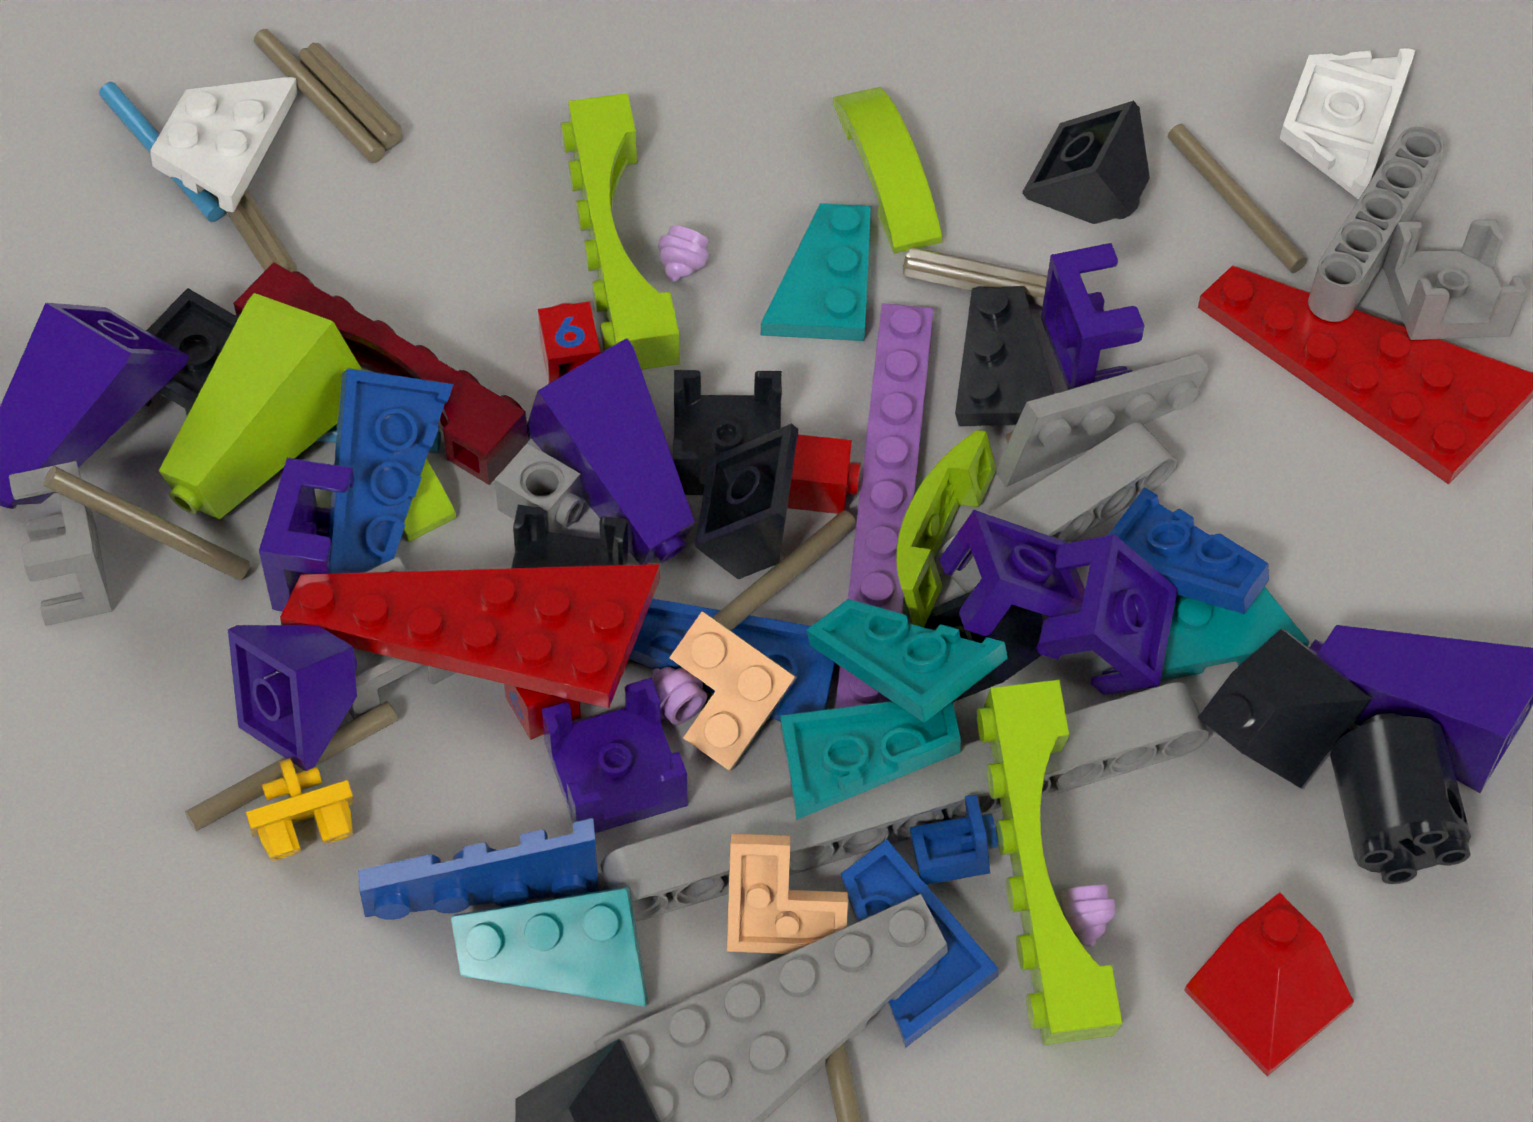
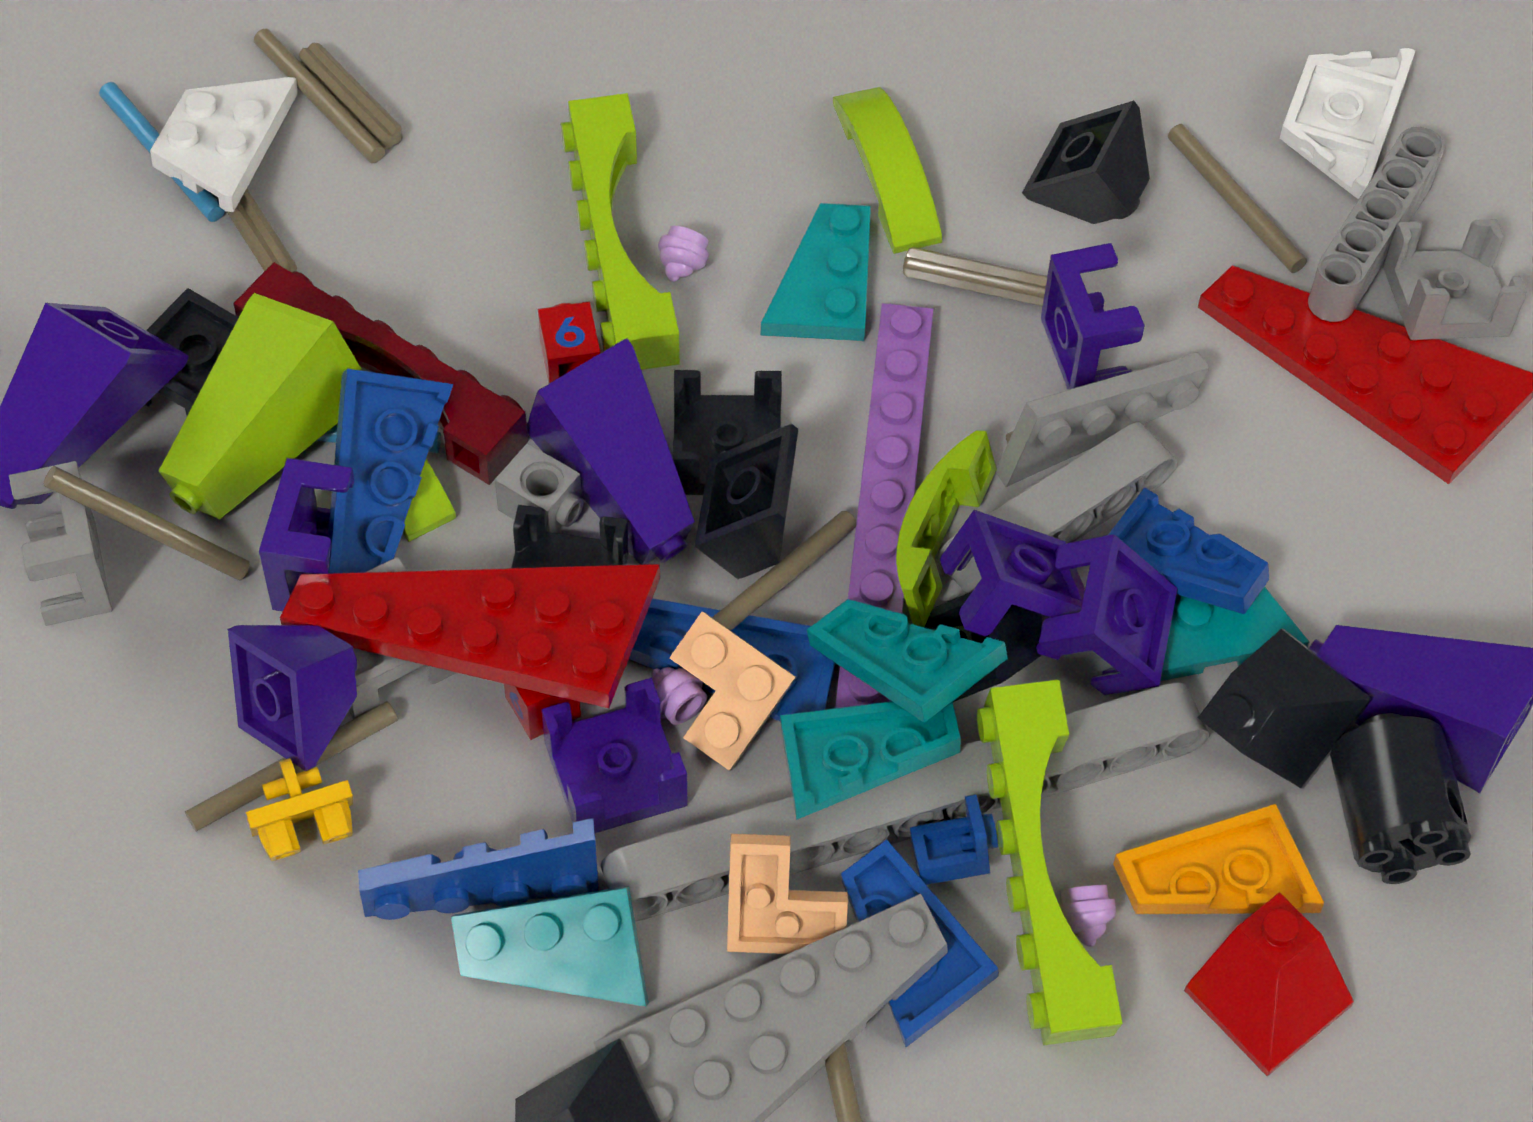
red brick [787,434,861,514] -> none
black wing [955,286,1055,426] -> none
none -> light orange wing [1113,804,1324,914]

